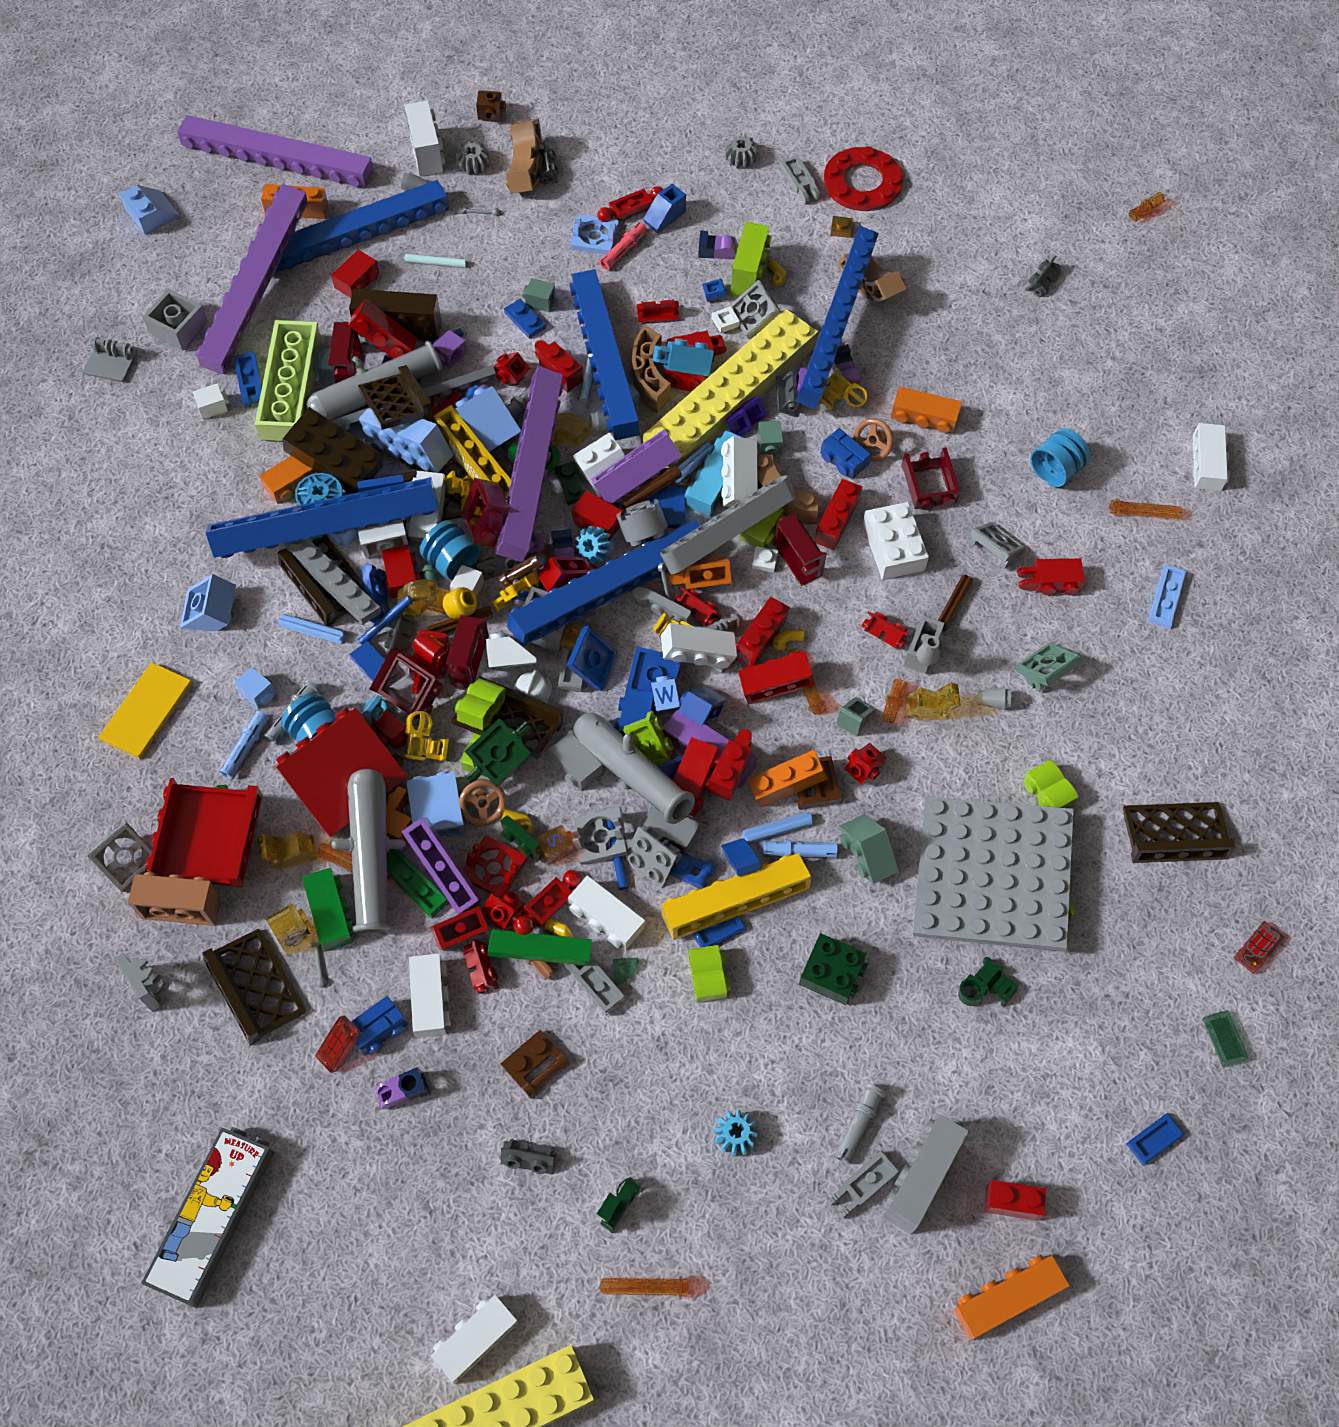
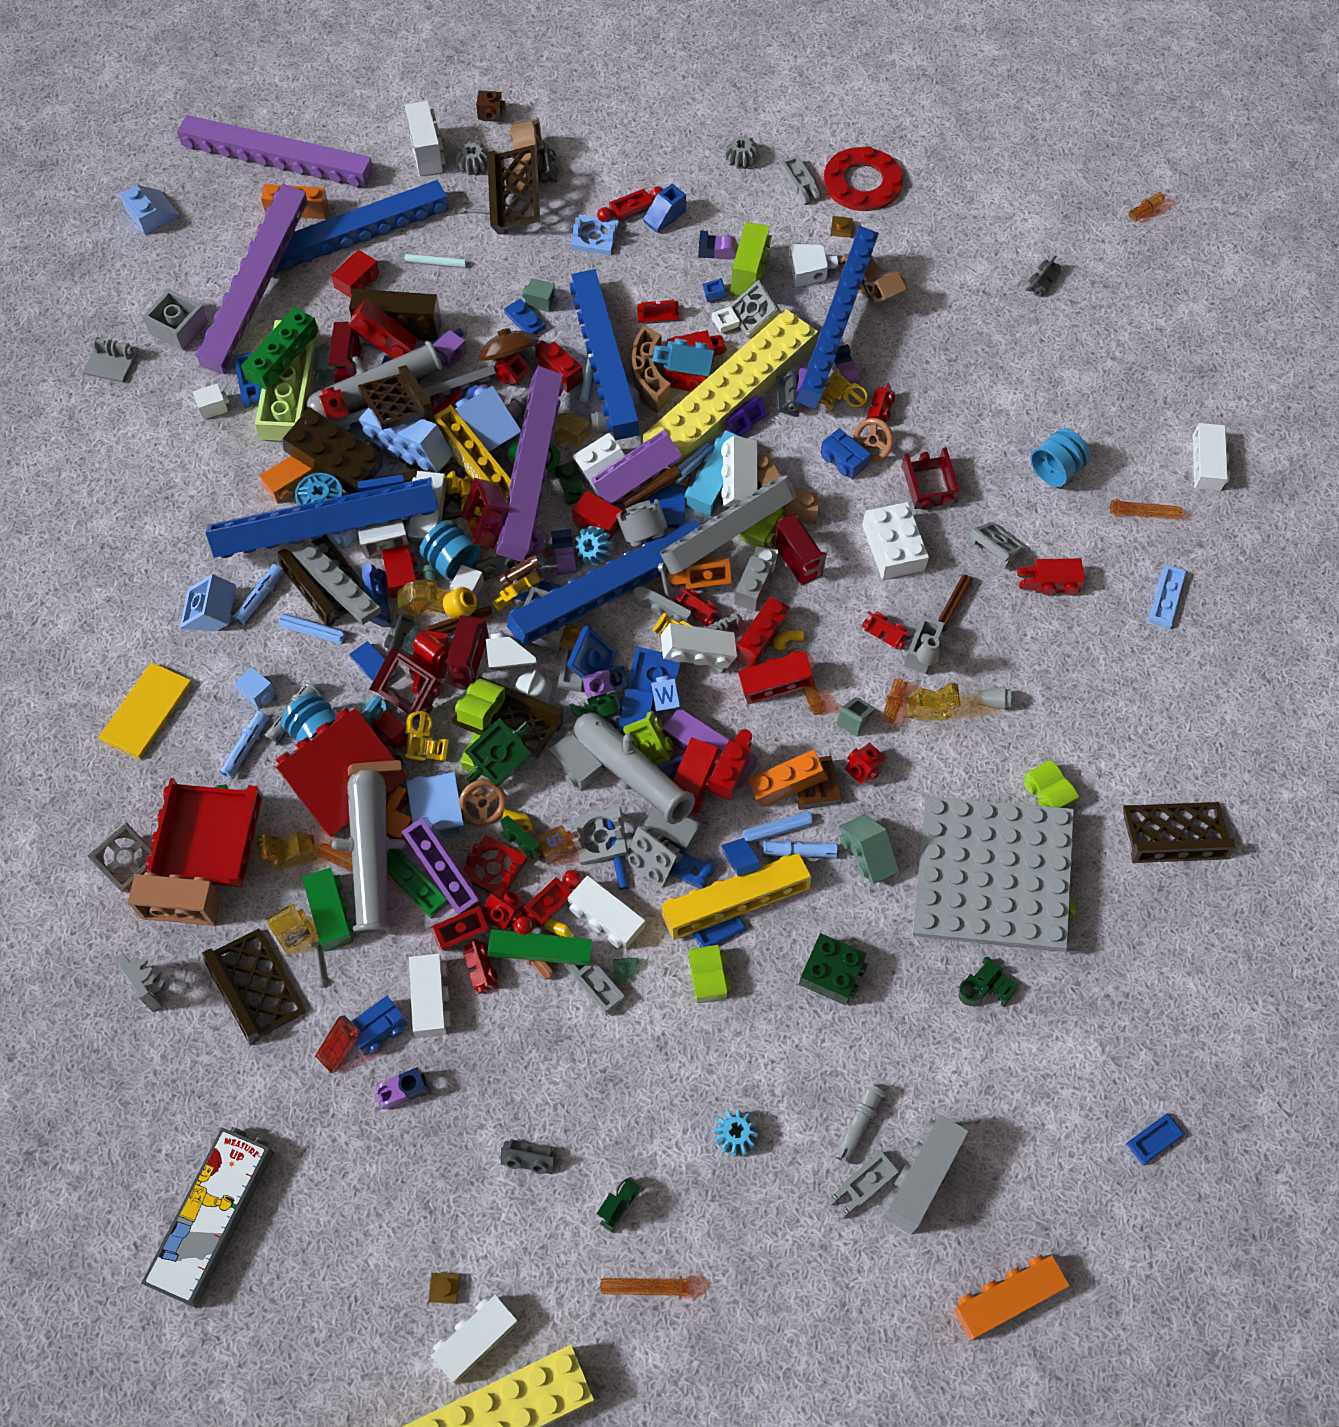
blue bar [357,595,414,645] -> none
light grey cone [401,172,429,191] -> none
reddish brown plate [500,1030,570,1099] -> none
red brick [538,557,598,593] -> none
coral pin [599,222,648,271] -> none
blue brick [678,685,727,726] -> none
sand green brick [758,421,783,456] -> none
yellow arm [767,259,787,287] -> none
red brick [814,478,863,550] -> none
orange brick [891,386,962,433] -> none
red brick [985,1180,1046,1221] -> none
sand green piece [1015,643,1082,692] -> none
clear green tile [1202,1010,1249,1067] -> none
tile [1233,921,1285,974] -> none
none -> light blue pin [232,564,284,626]
none -> green brick [241,307,319,390]
none -> red brick [317,387,349,421]
none -> nougat tile [347,760,401,776]
none -> clear light blue slope [401,625,420,655]
none -> pearl gold plate [428,1273,460,1304]
none -> reddish brown dish [478,328,540,361]
none -> dark brown fence [487,145,540,234]
none -> dark green piece [569,693,622,718]
none -> medium lavender leg [582,666,628,697]
none -> light grey brick [734,555,773,612]
none -> white torso [789,244,838,287]
none -> red hinge [866,382,896,423]

